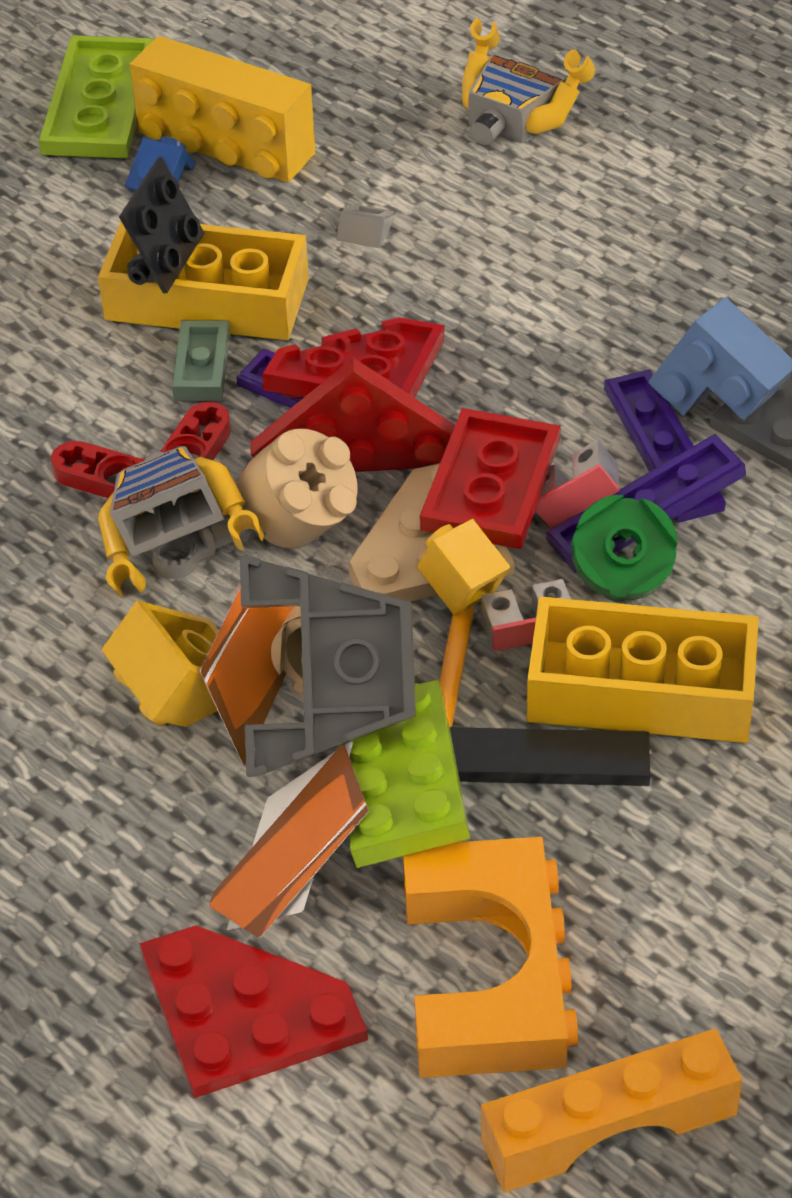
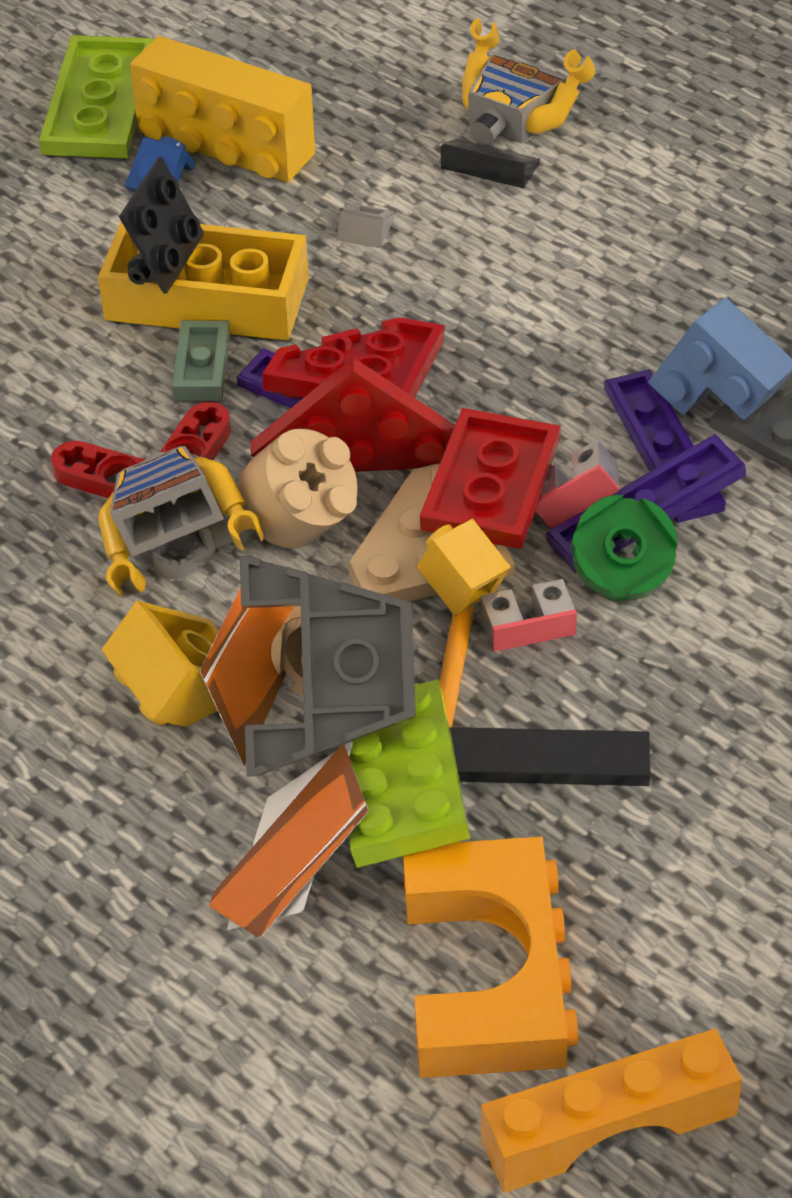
red plate [139,925,368,1098] -> none
yellow brick [526,596,759,743] -> none
none -> black slope [440,139,540,189]

